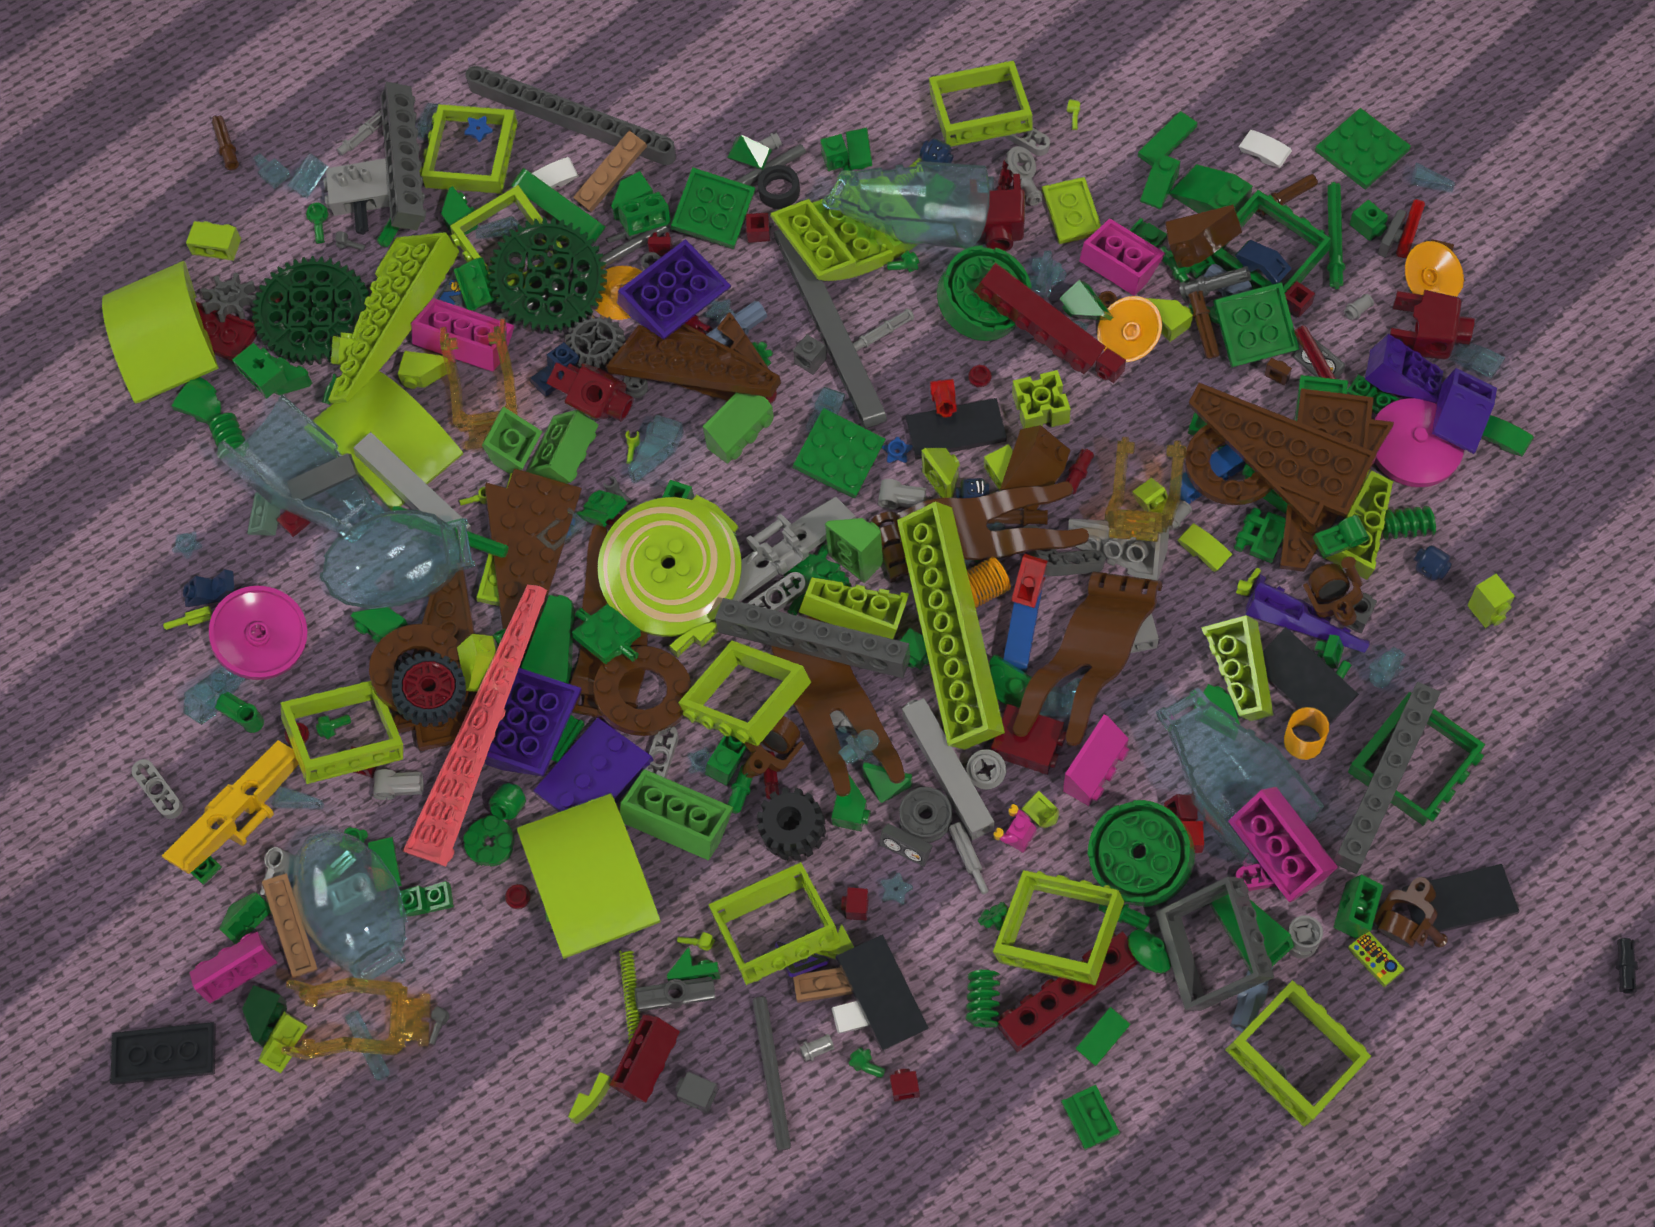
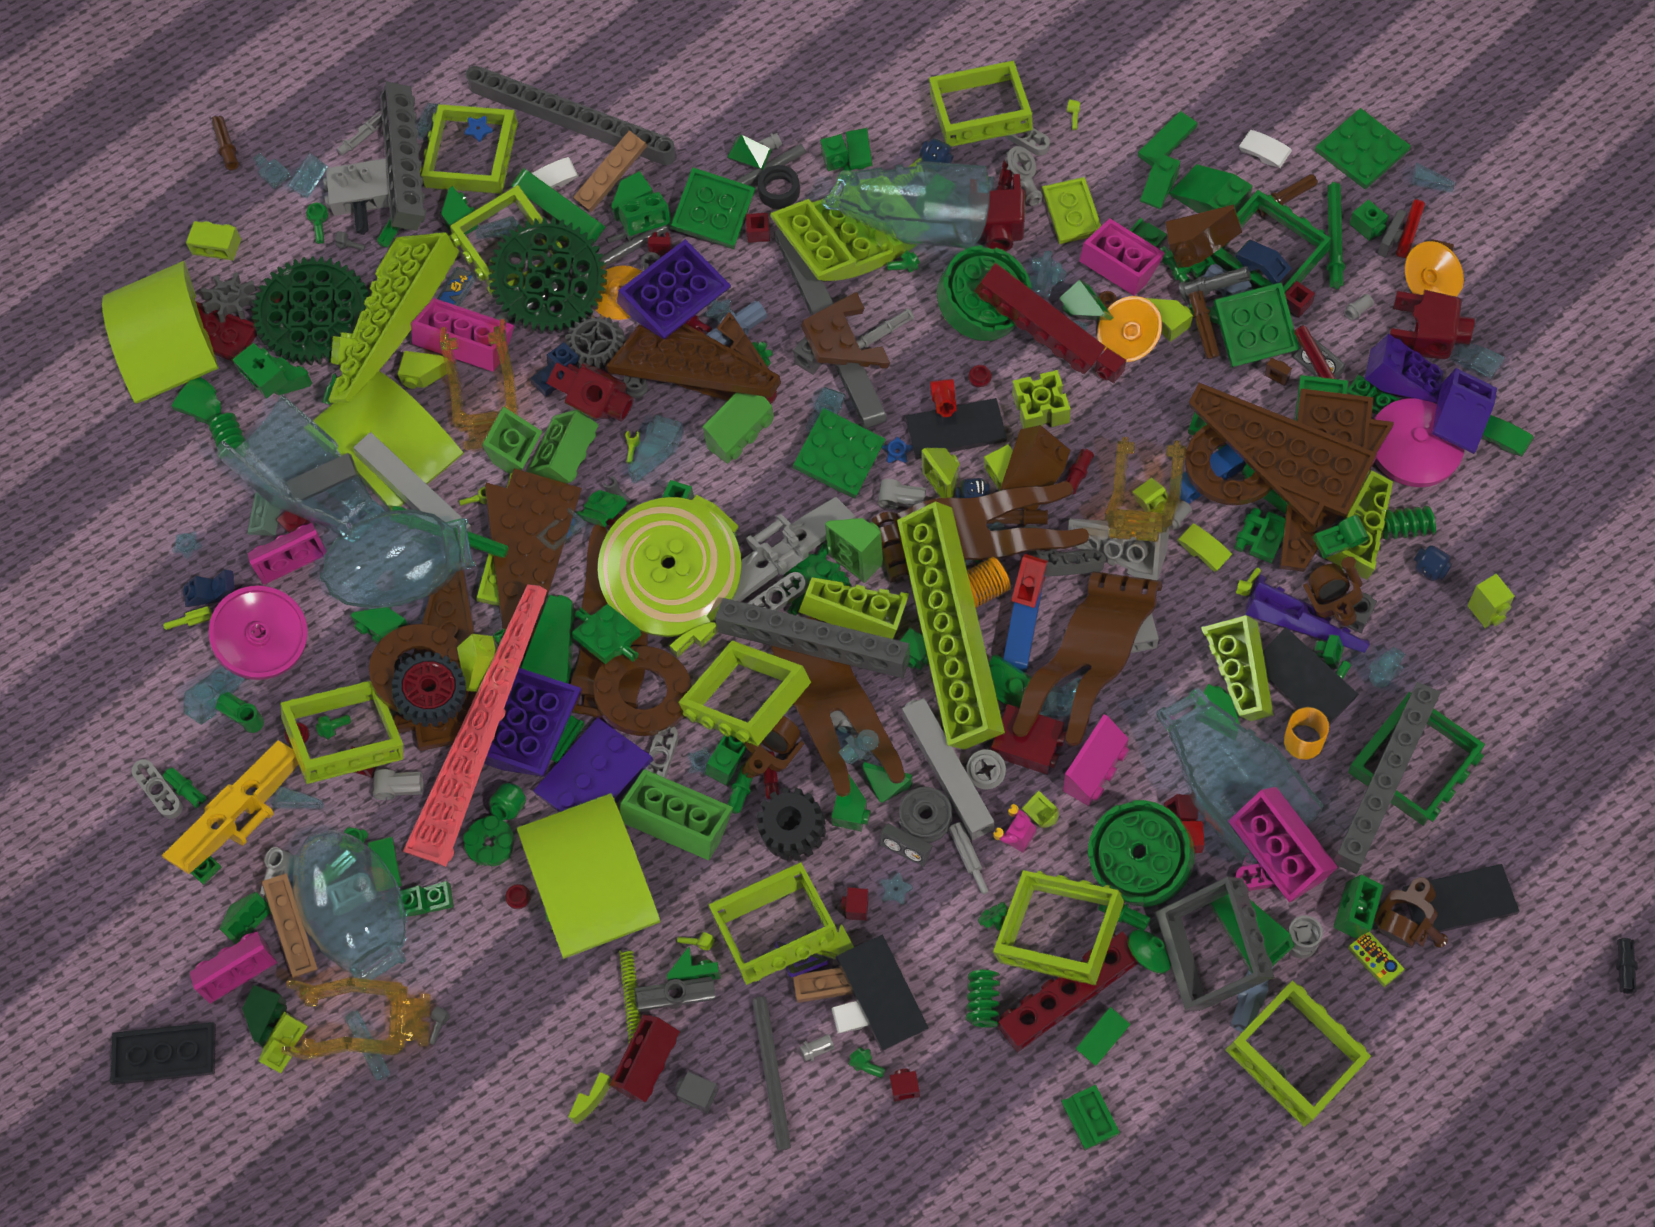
green plate [453,258,497,311] -> none
none -> green axle [163,768,207,808]
none -> dark pink slope [247,523,328,585]
none -> reddish brown wing [801,292,890,369]

